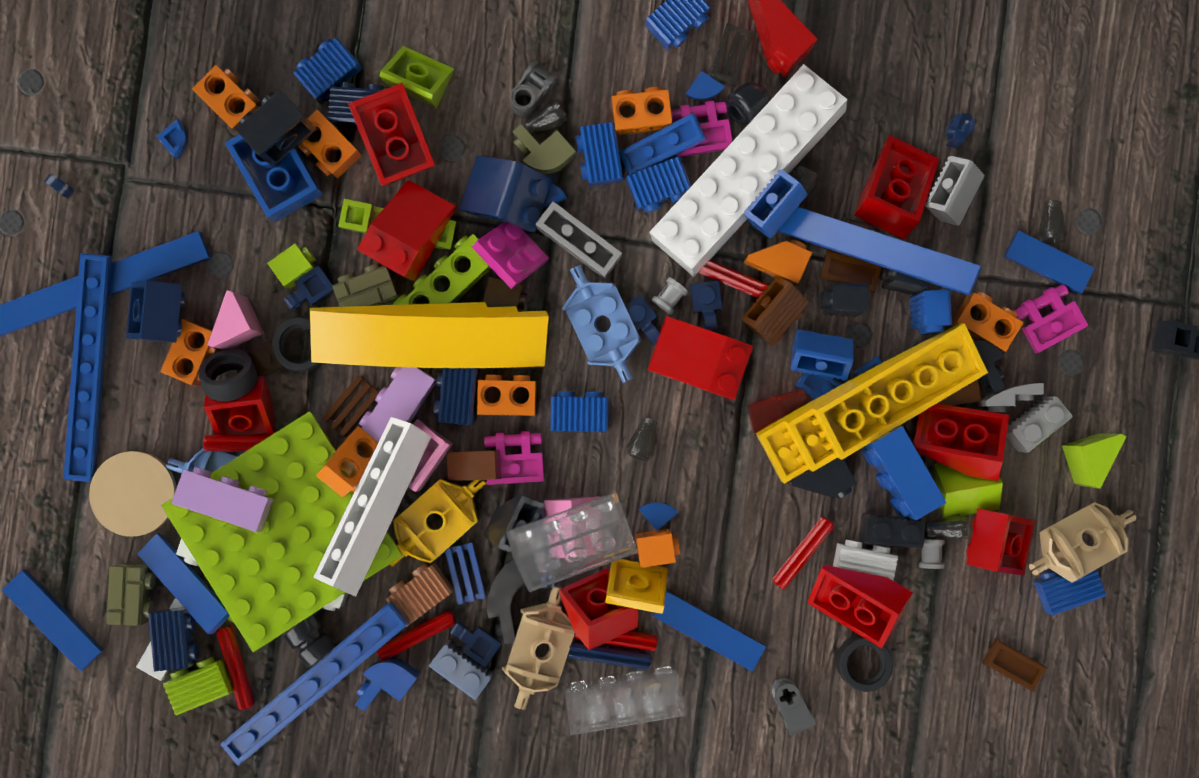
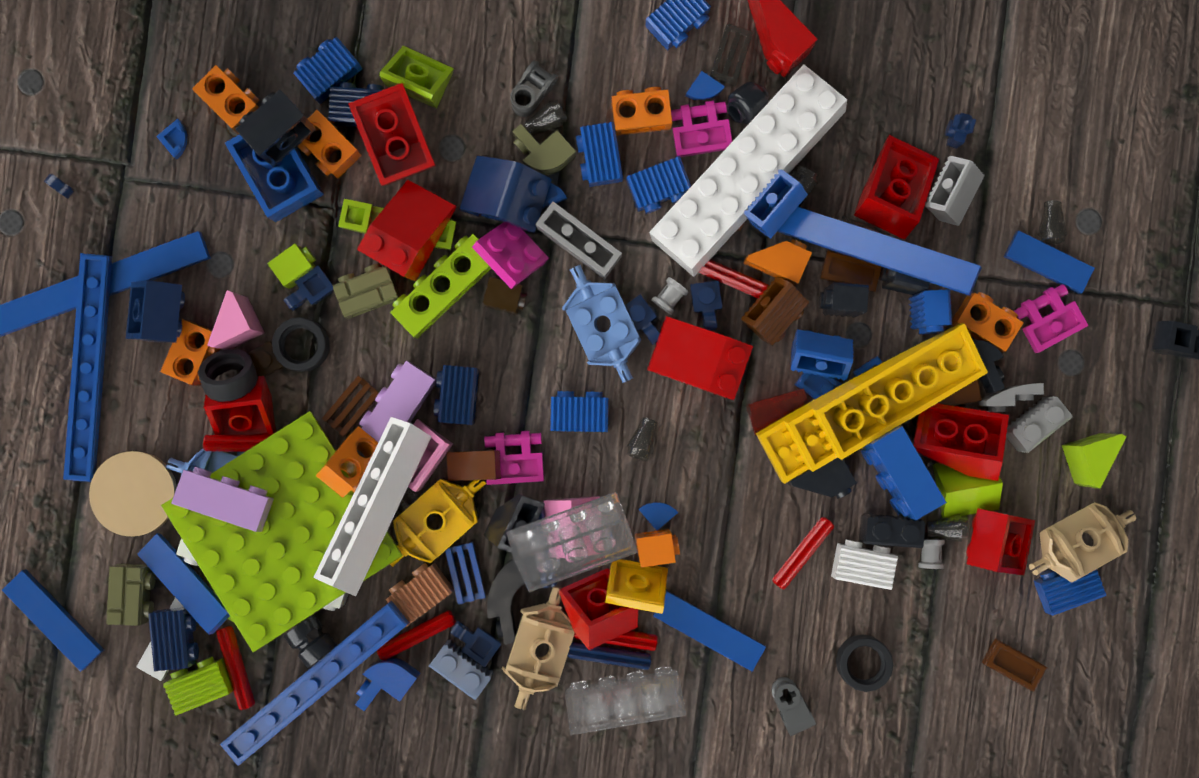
yellow slope [310,302,549,368] -> none
orange brick [477,375,537,416] -> none
blue tile [619,113,707,175] -> none
red slope [807,565,913,648] -> none

